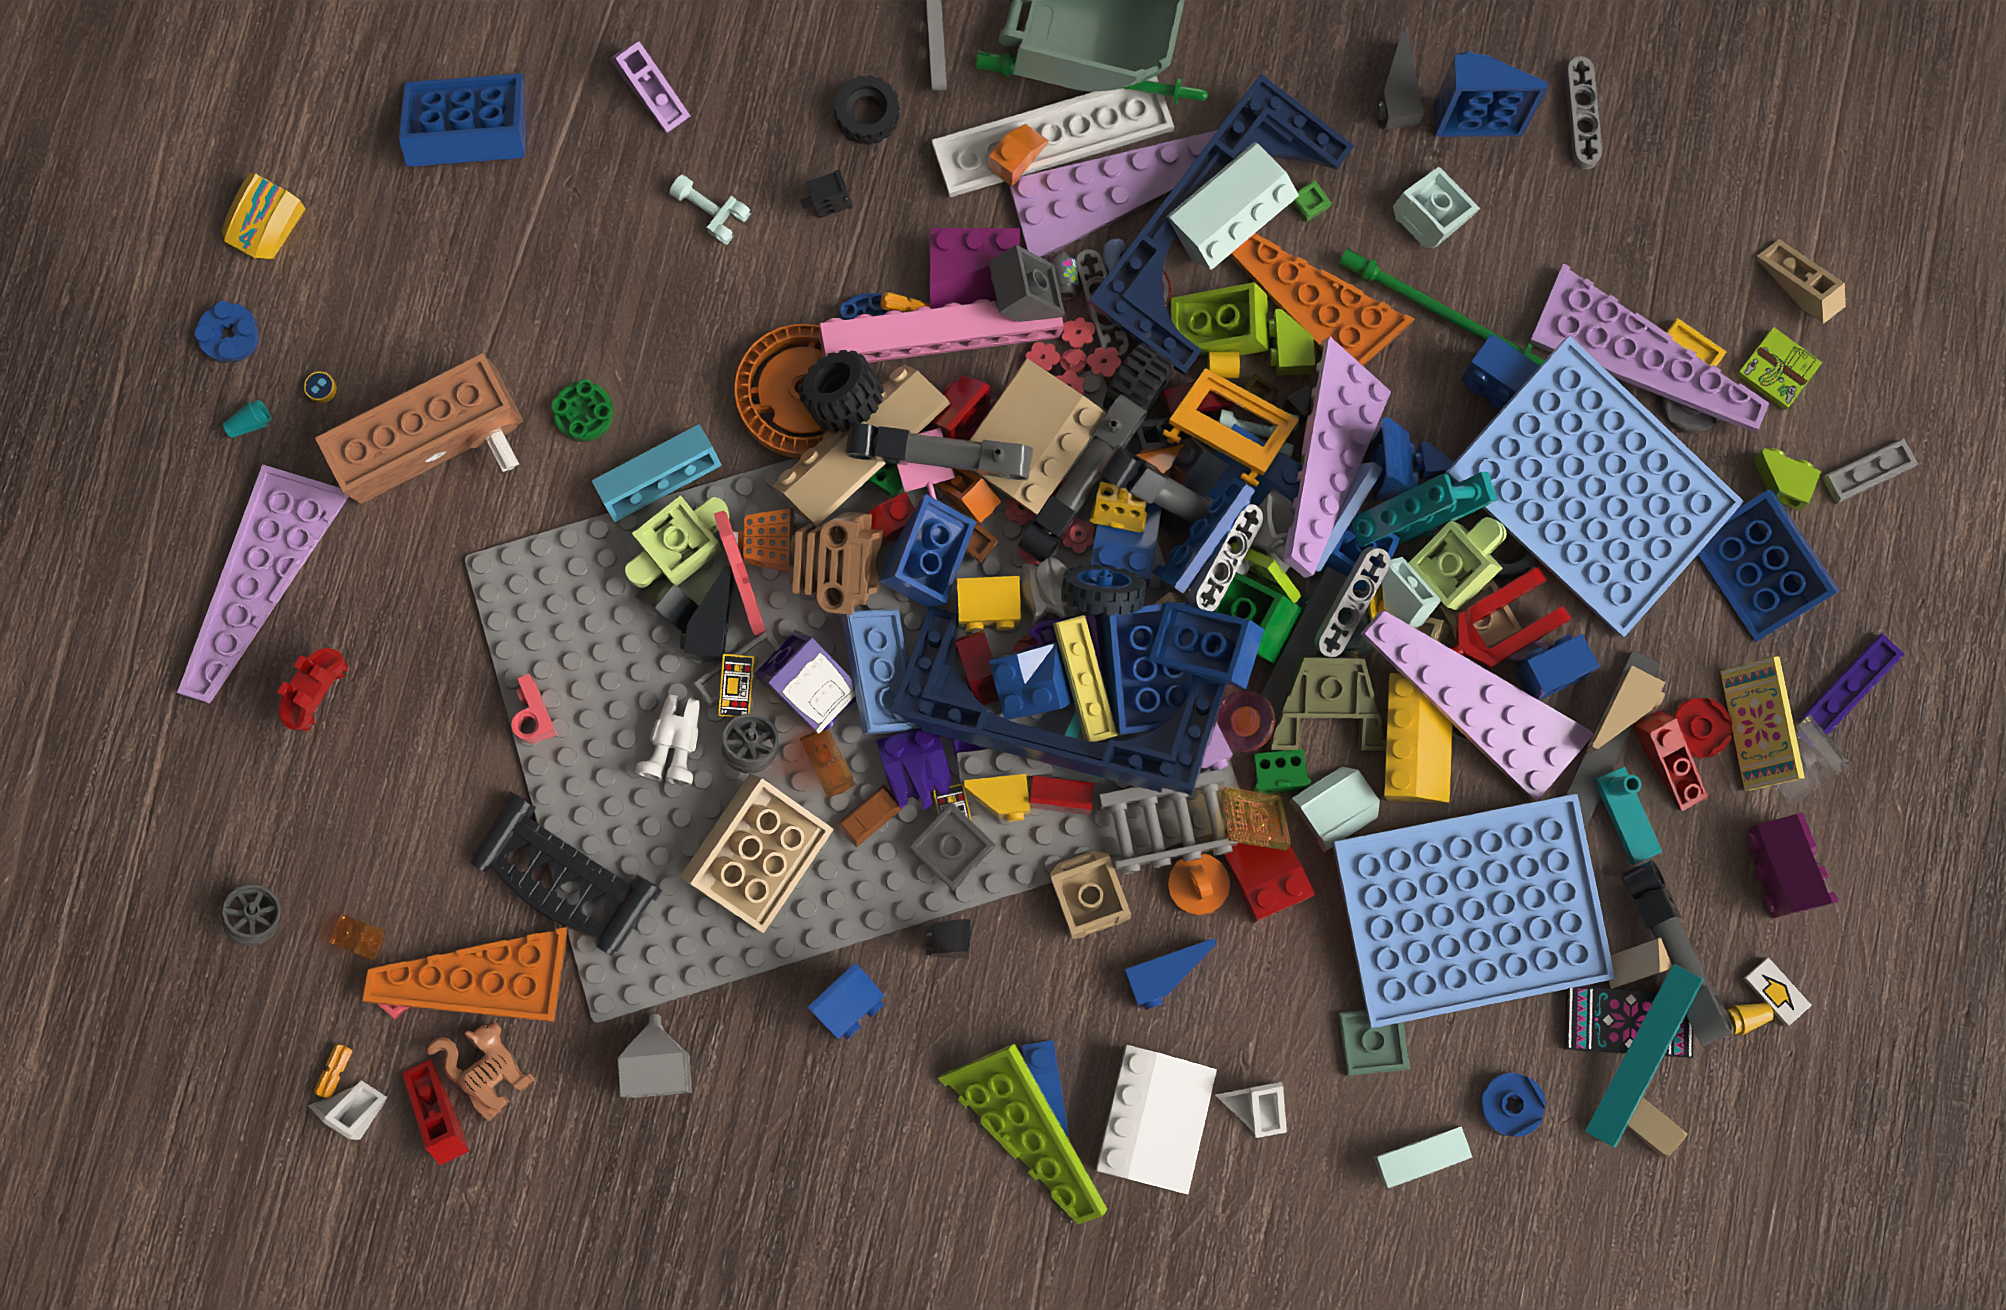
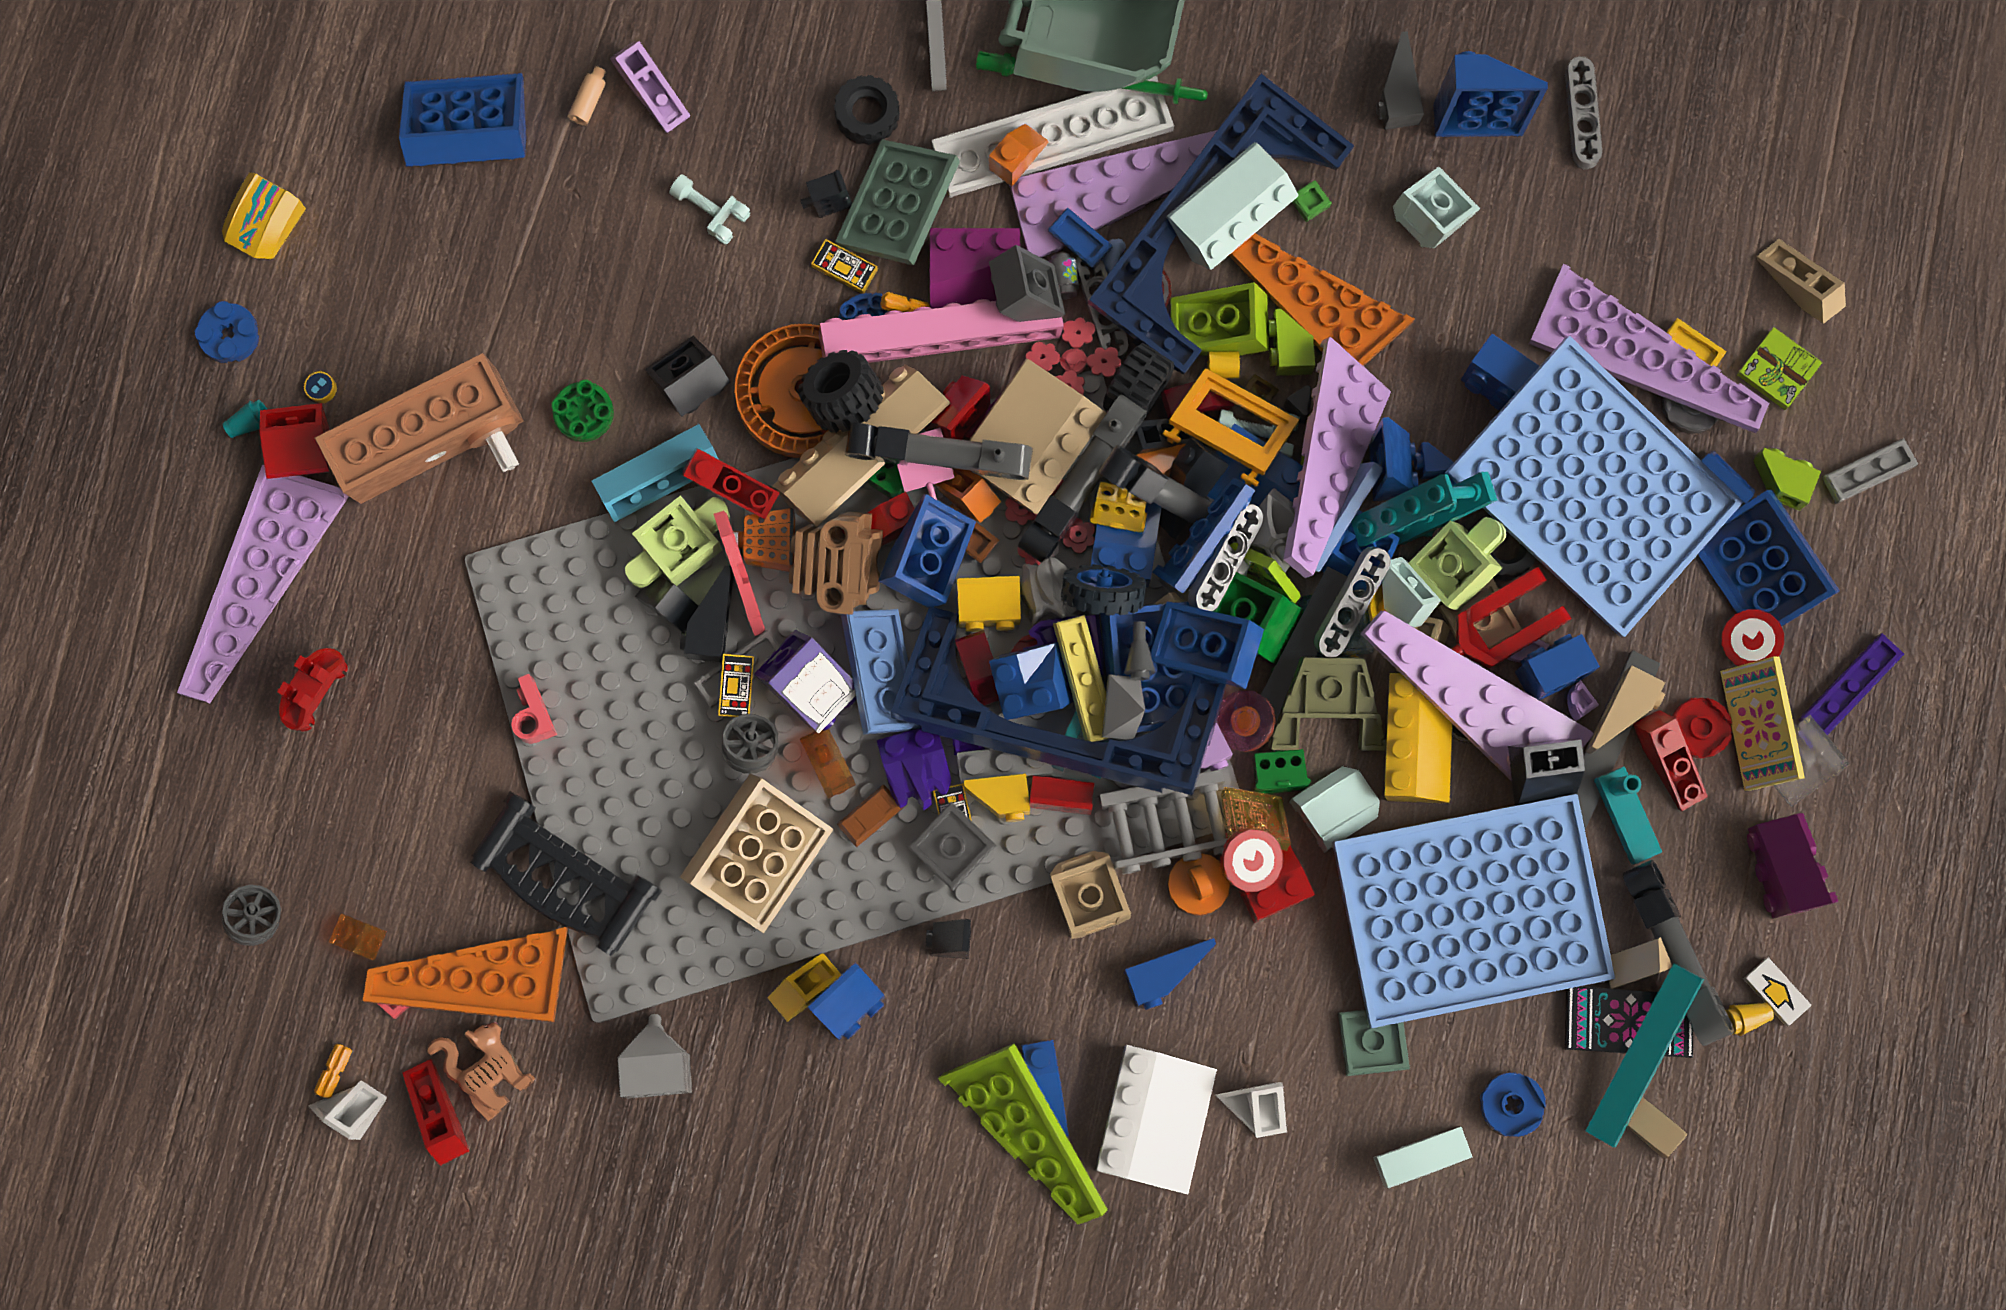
white piece [635,694,700,786] -> none
green bar [1338,248,1545,366] -> none
none -> red slope [259,403,330,479]
none -> light nougat cylinder [567,66,606,126]
none -> black slope [645,336,731,417]
none -> red slope [682,448,780,519]
none -> yellow slope [767,953,842,1022]
none -> tile [811,239,878,294]
none -> sand green plate [835,139,960,265]
none -> blue tile [1048,207,1113,269]
none -> light grey slope [1102,674,1145,740]
none -> dark grey cone [1124,621,1156,681]
none -> tile [1220,828,1283,892]
none -> black slope [1508,739,1585,806]
none -> lavender tile [1567,680,1599,722]
none -> blue tile [1701,451,1755,504]
none -> tile [1722,609,1784,666]

